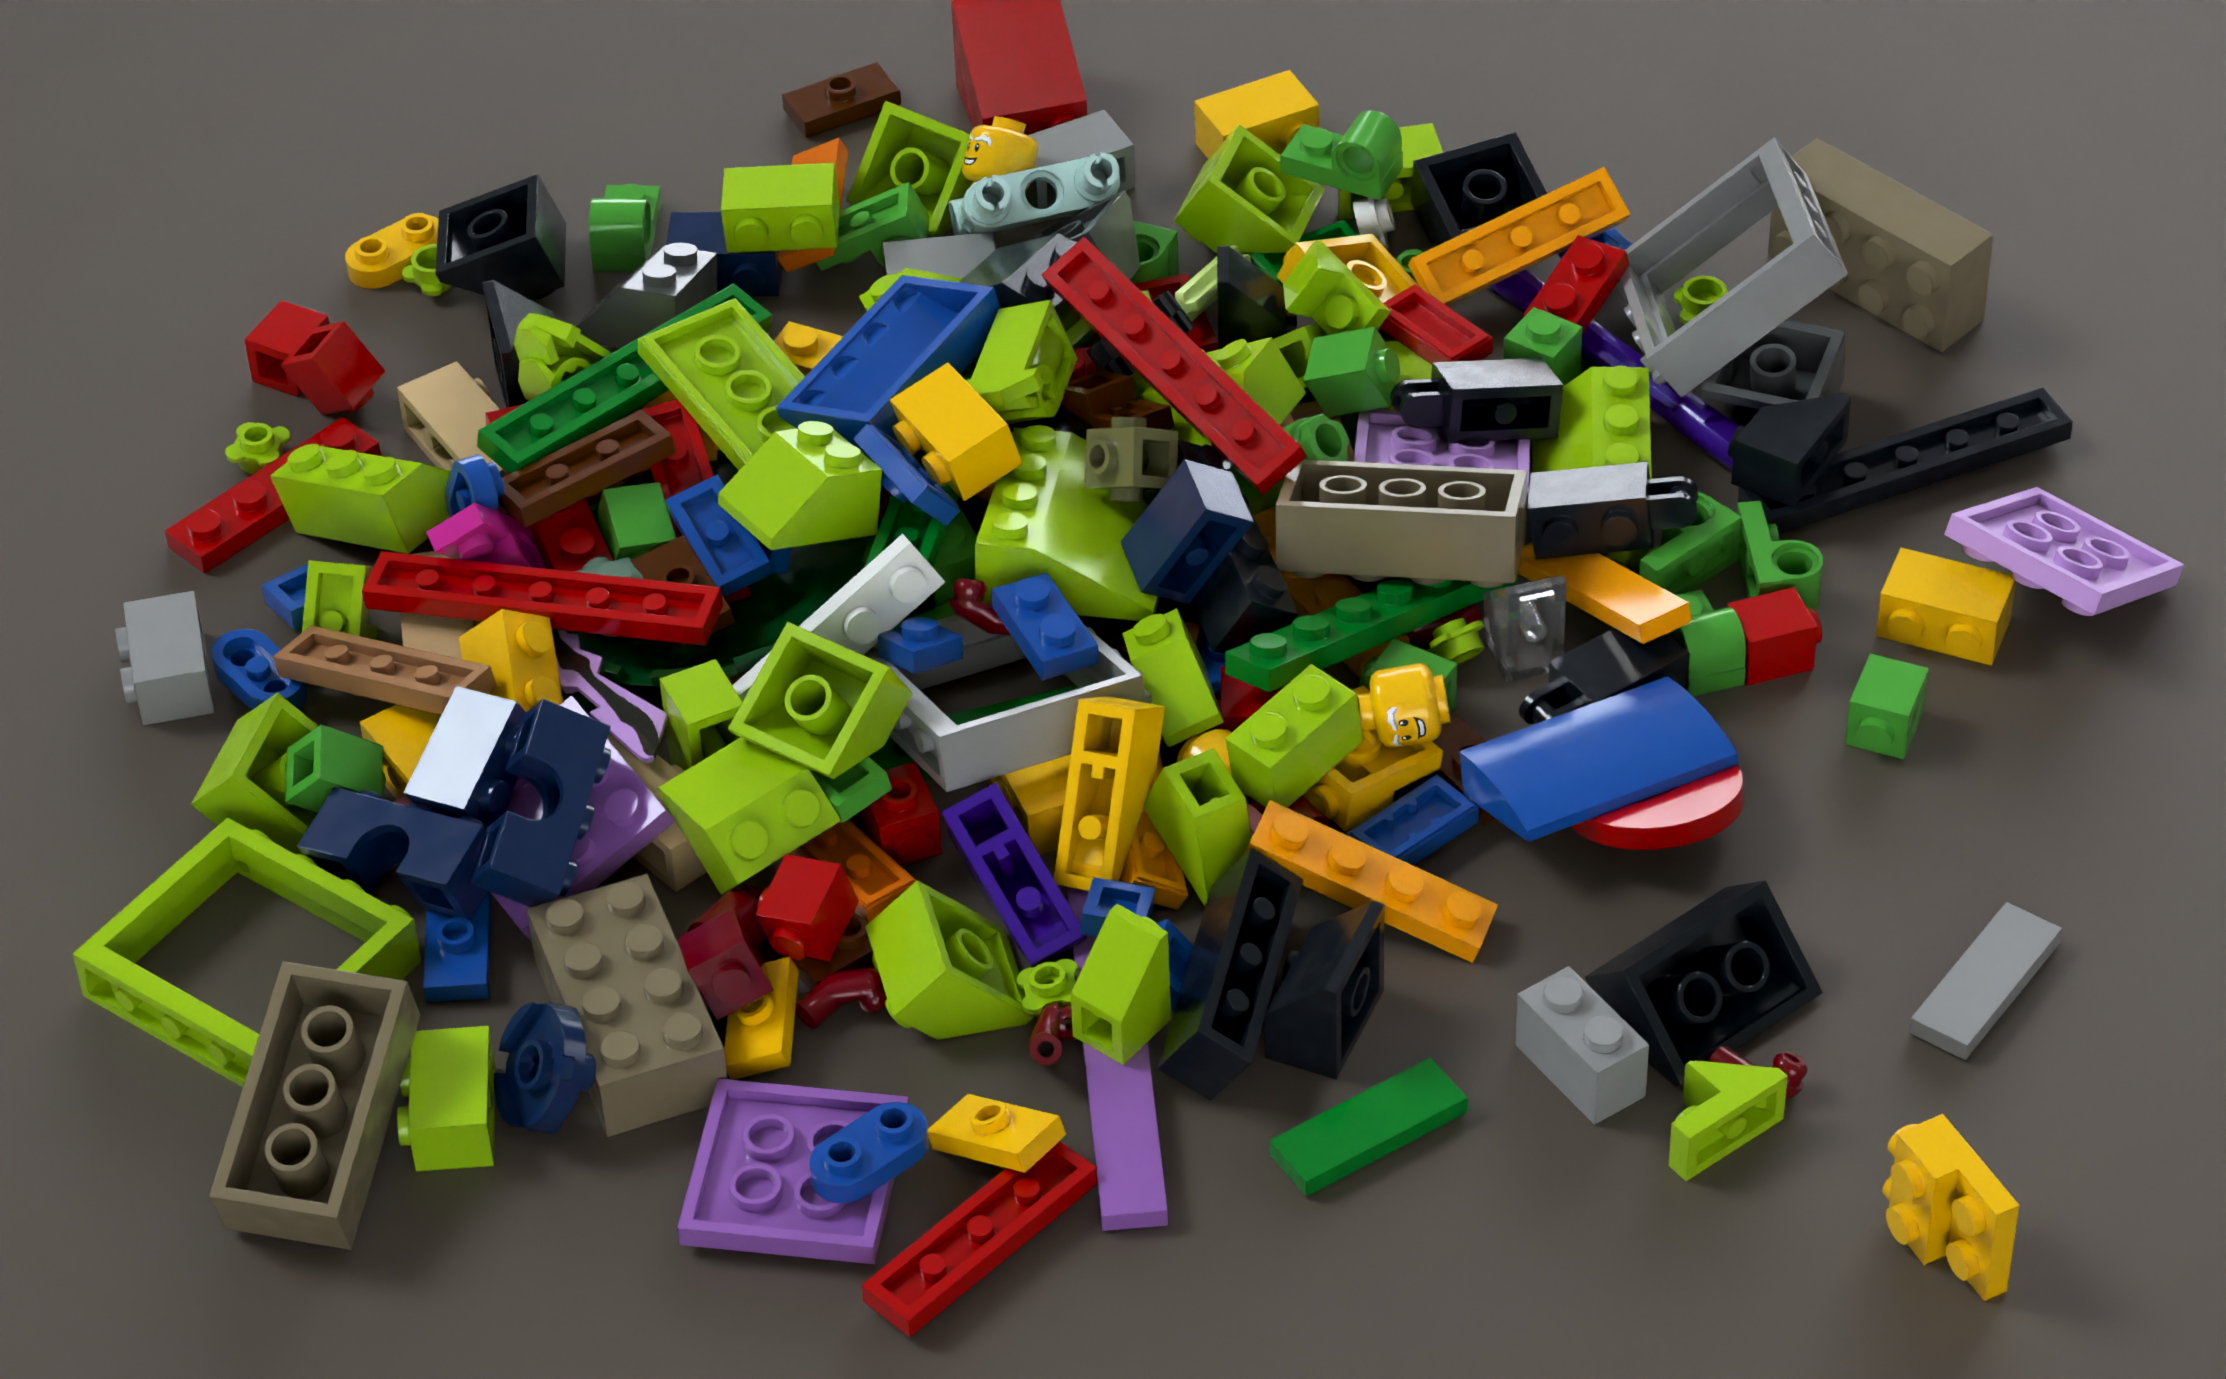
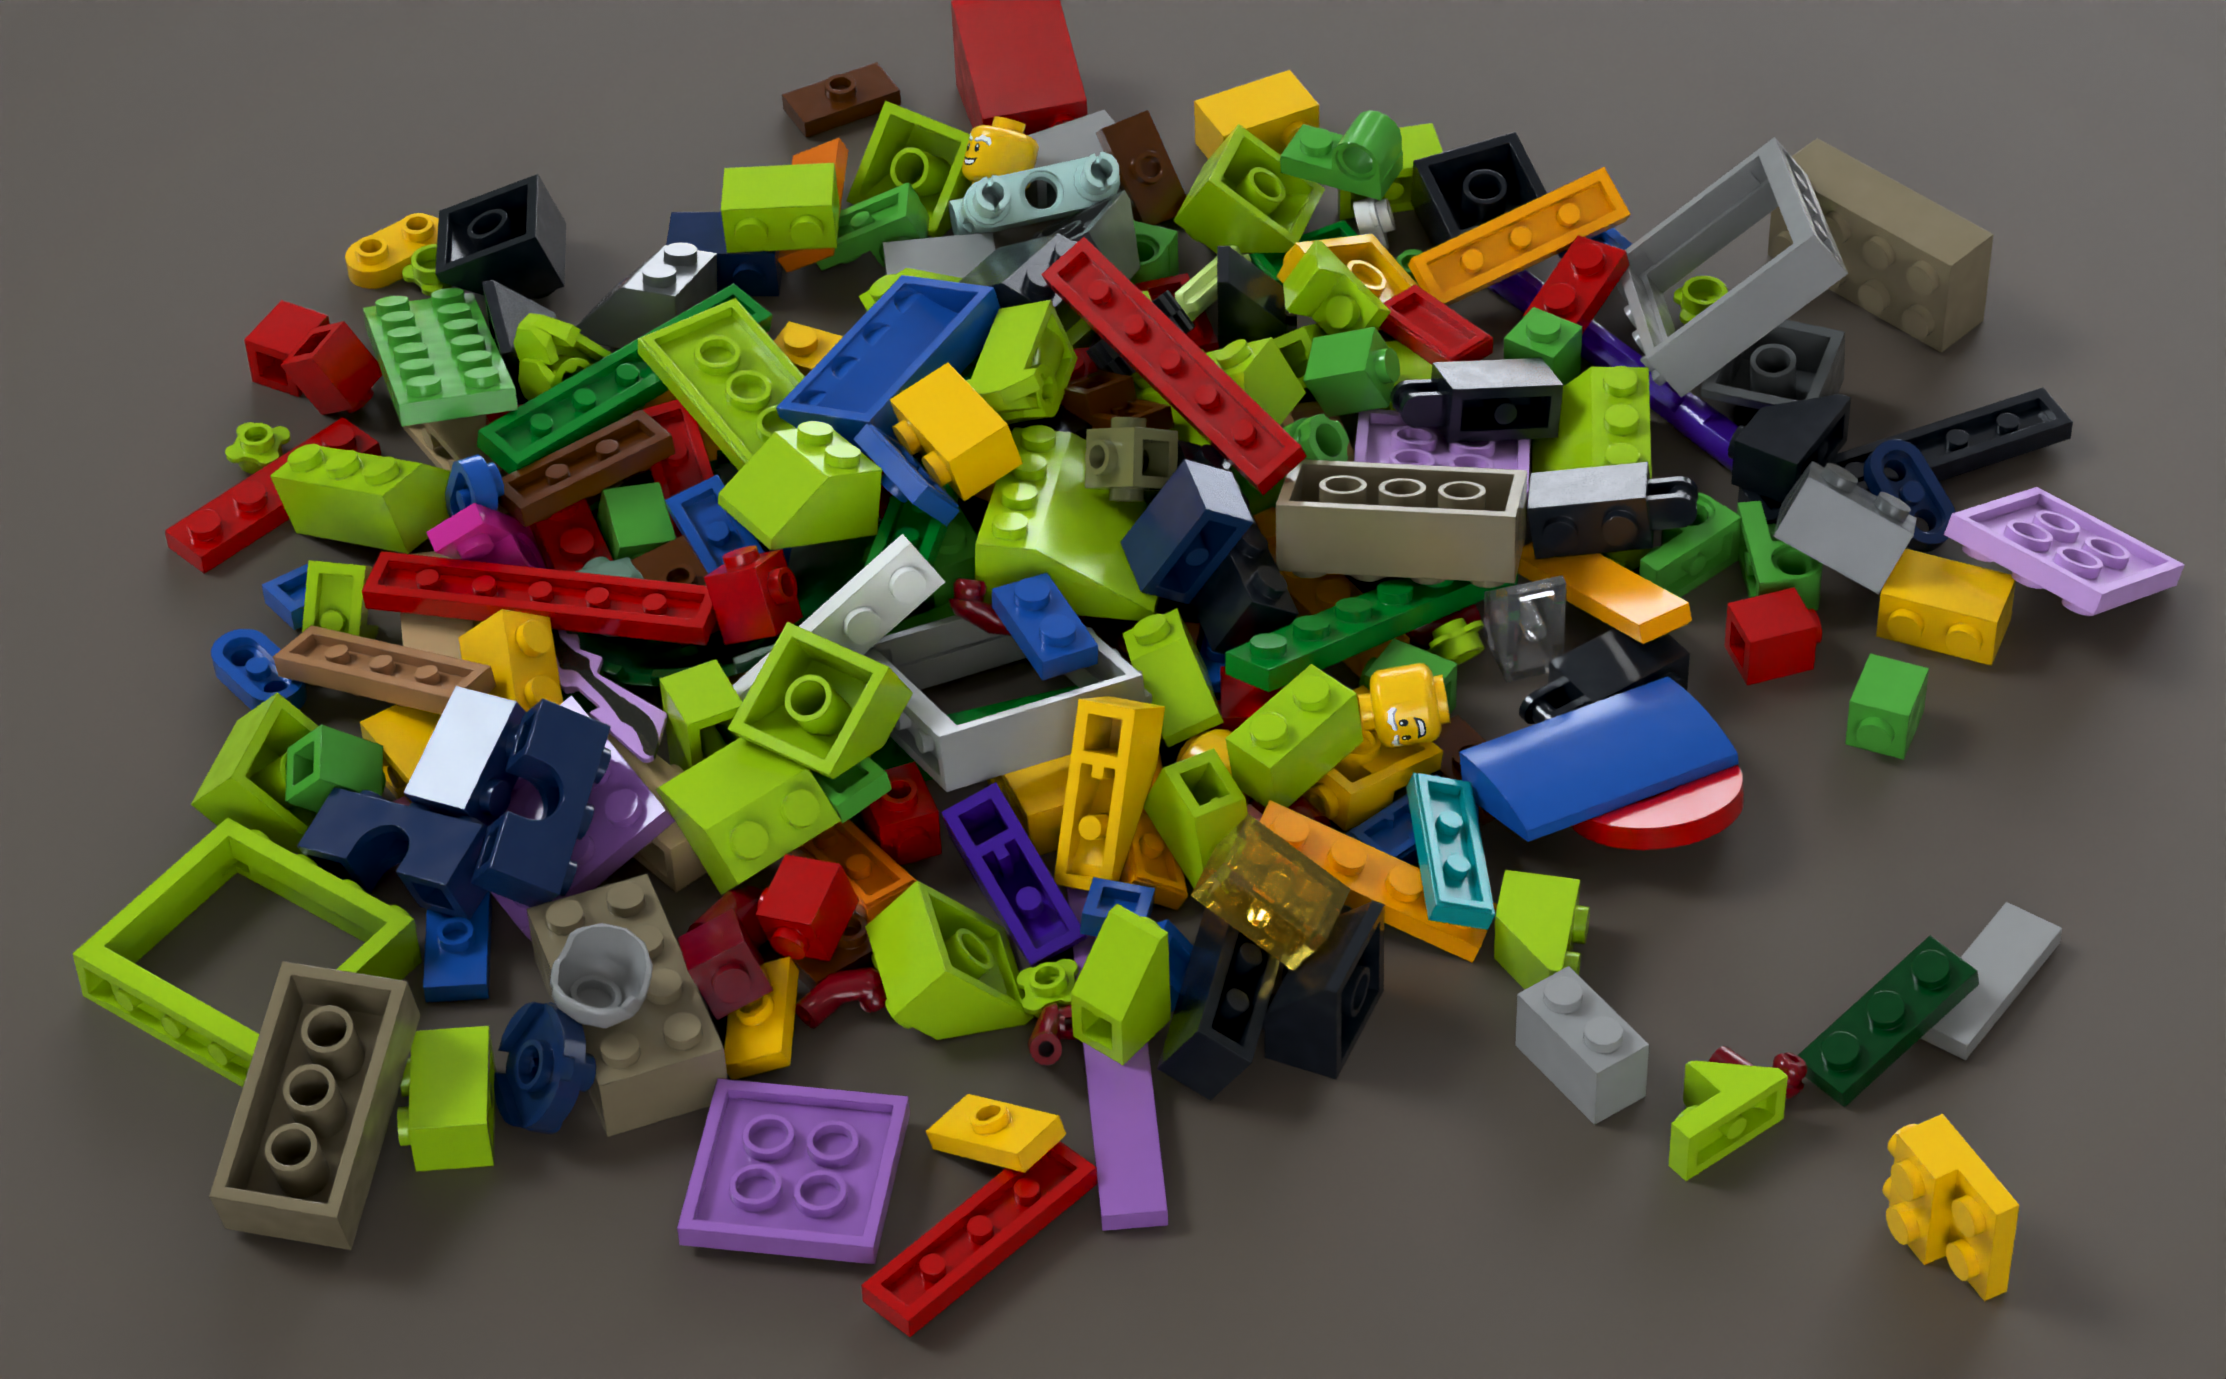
light grey brick [115,591,214,726] -> none
bright green plate [589,184,662,272] -> none
blue plate [809,1102,929,1203] -> none
blue plate [878,617,963,674] -> none
green tile [1269,1057,1468,1197] -> none
black slope [1585,880,1823,1086] -> none
bright green plate [1668,589,1746,697] -> none
none -> bright green plate [363,288,518,426]
none -> light grey hair [550,923,653,1029]
none -> red brick [704,546,803,645]
none -> reddish brown plate [1096,110,1186,226]
none -> clear yellow brick [1191,814,1351,970]
none -> teal tile [1406,772,1495,930]
none -> lime slope [1494,870,1590,990]
none -> slope [1773,461,1917,594]
none -> dark green plate [1797,935,1979,1108]
none -> dark blue plate [1863,439,1956,552]

